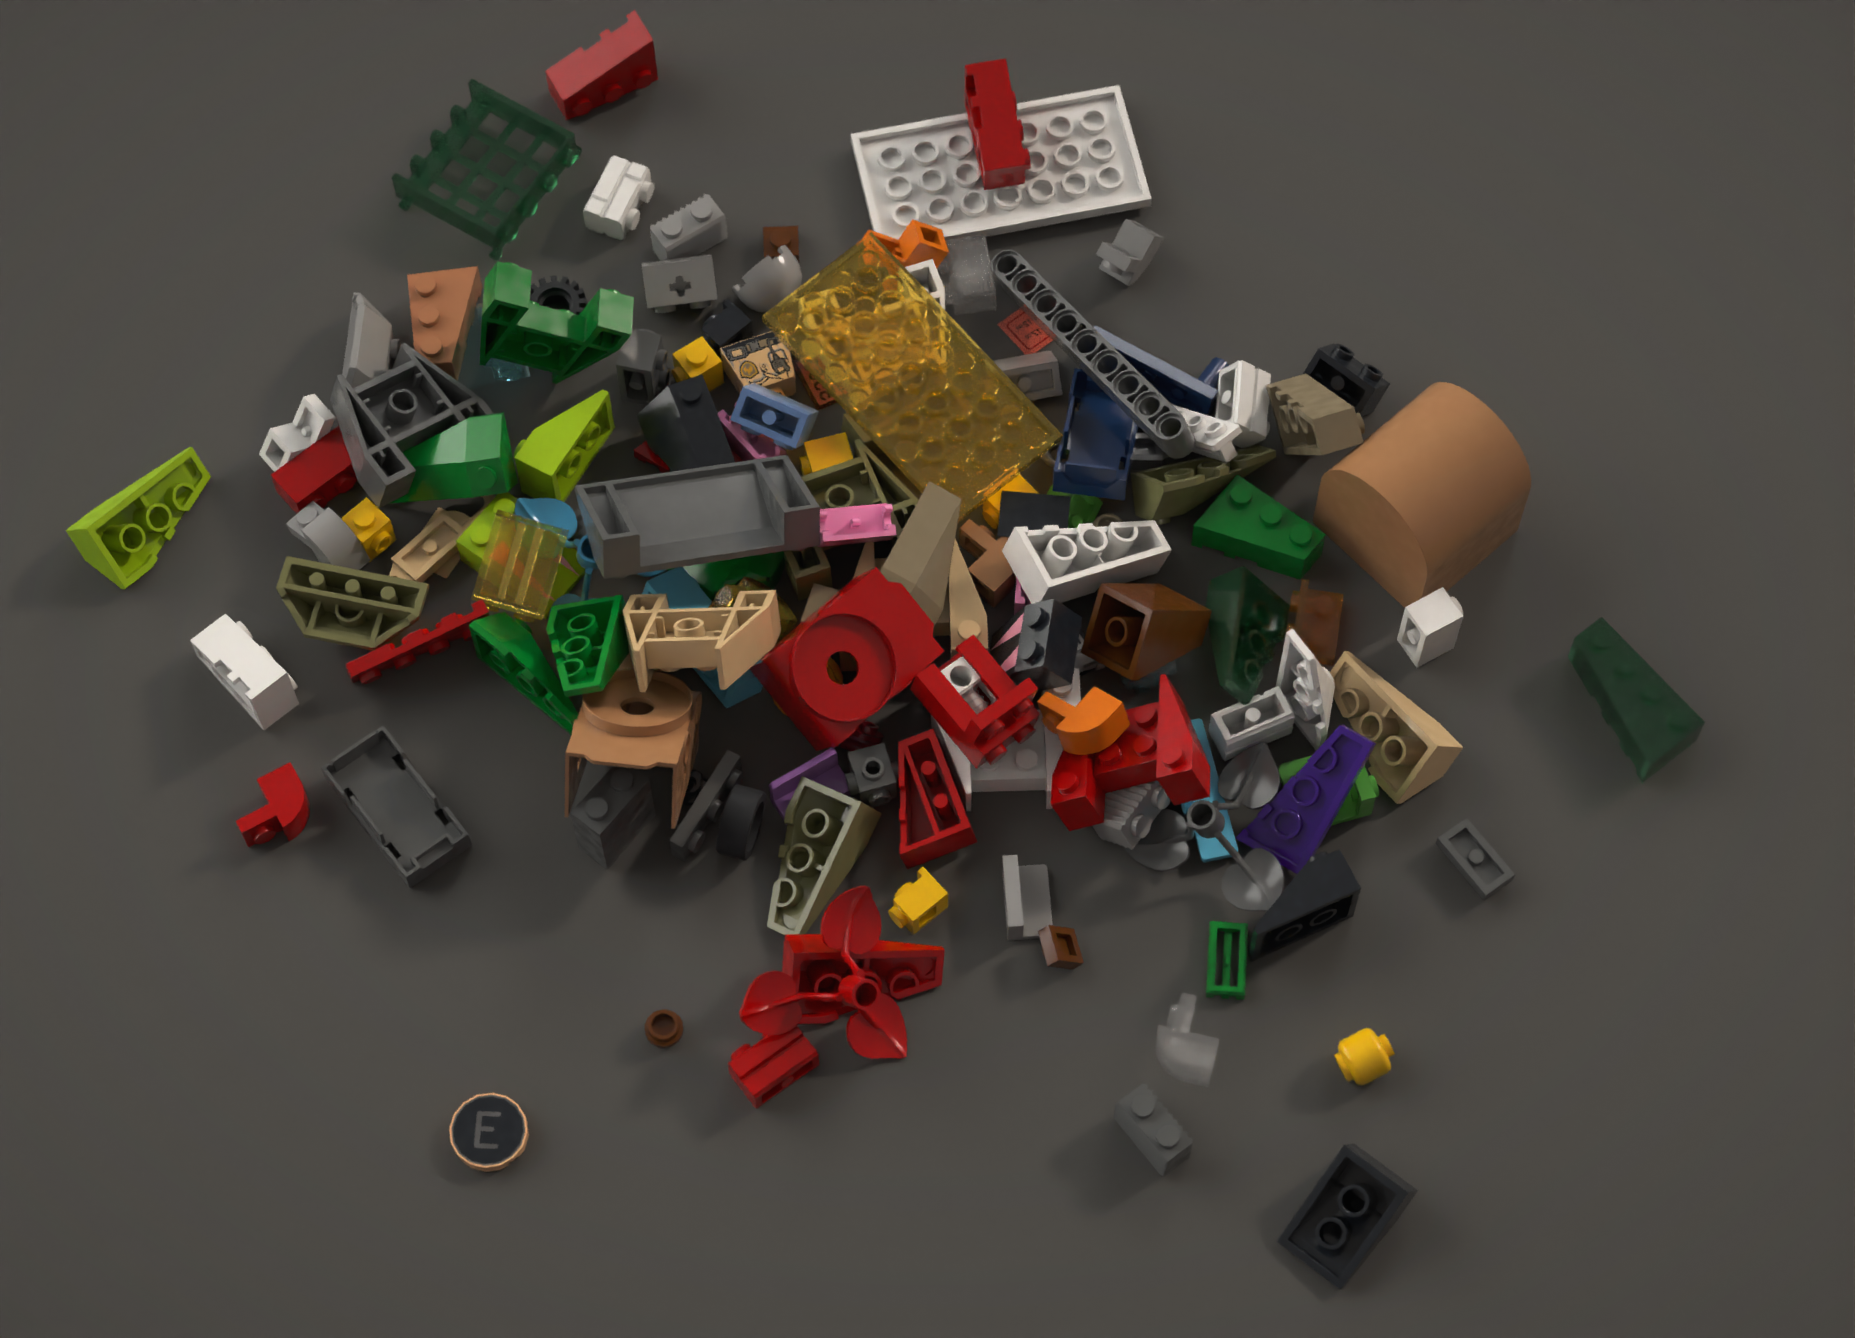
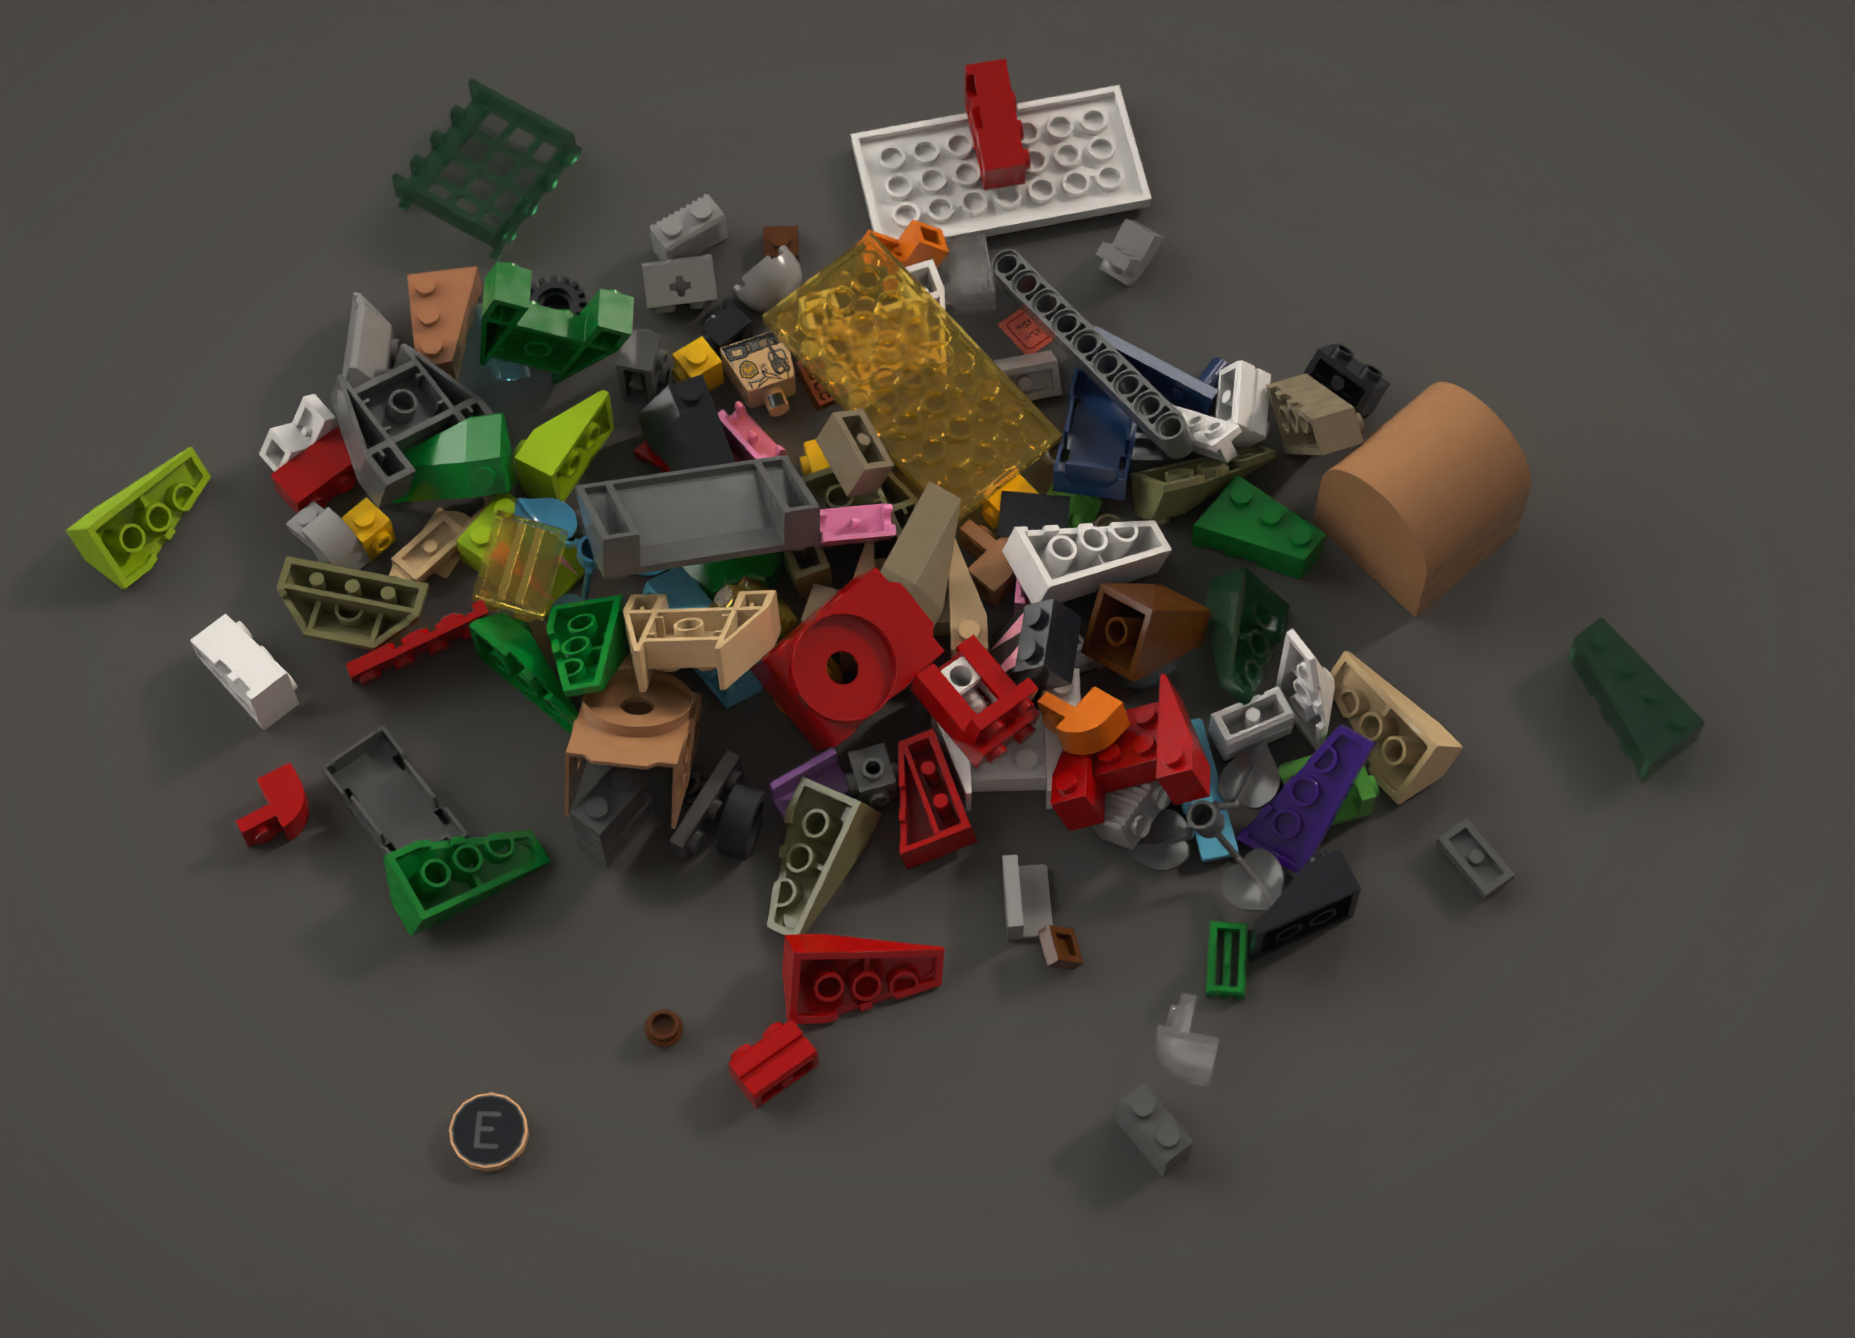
red wedge [545,10,658,120] -> none
white brick [583,155,654,240] -> none
medium blue brick [730,383,819,450] -> none
red plant [739,886,907,1059] -> none
dark red plate [840,720,884,752] -> none
yellow brick [888,867,948,935] -> none
black slope [1277,1143,1418,1290] -> none
clear orange bracket [1286,579,1344,665] -> none
yellow head [1334,1028,1395,1086] -> none
white brick [1397,587,1463,668] -> none
none -> green wedge [383,829,551,937]
none -> dark tan brick [816,408,894,497]

